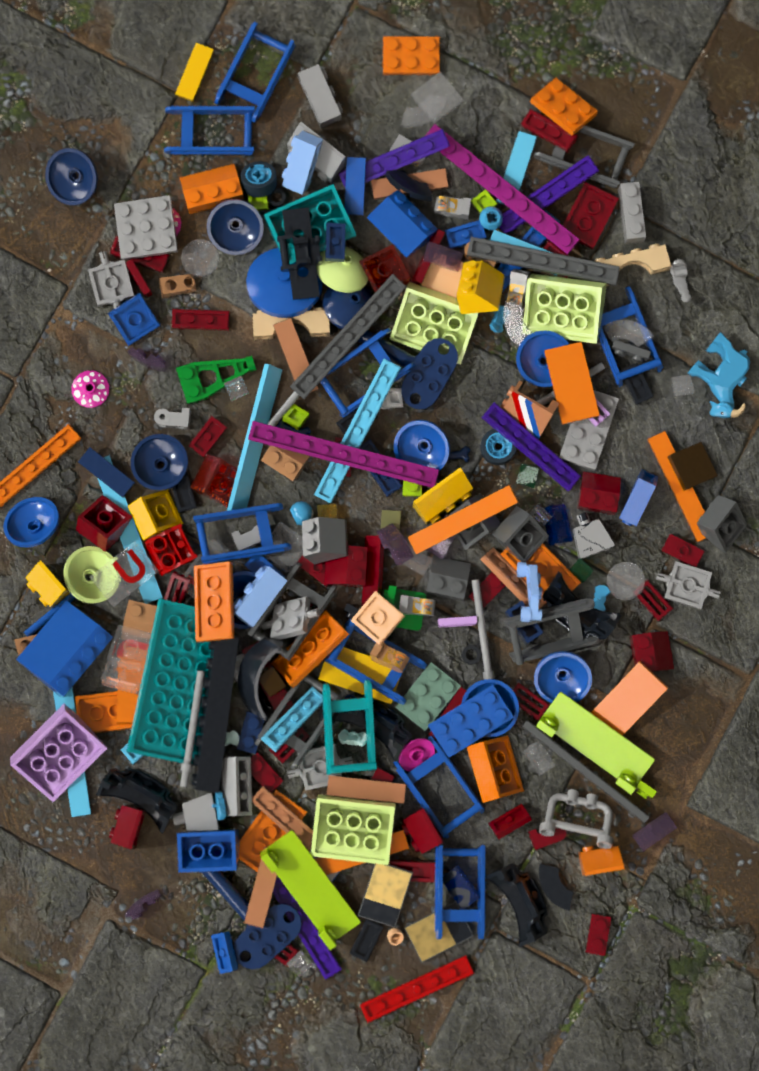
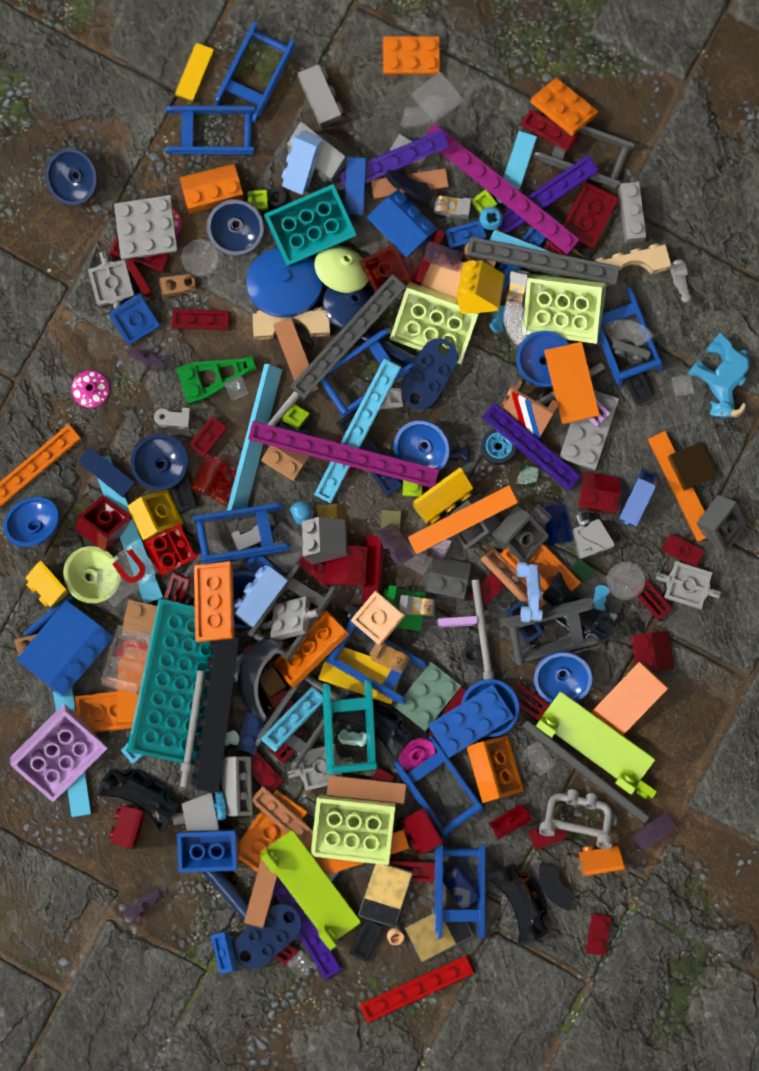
black wheel [241,161,277,197] -> none
black piece [277,208,323,300] -> none
dark blue plate [325,223,346,262] -> none

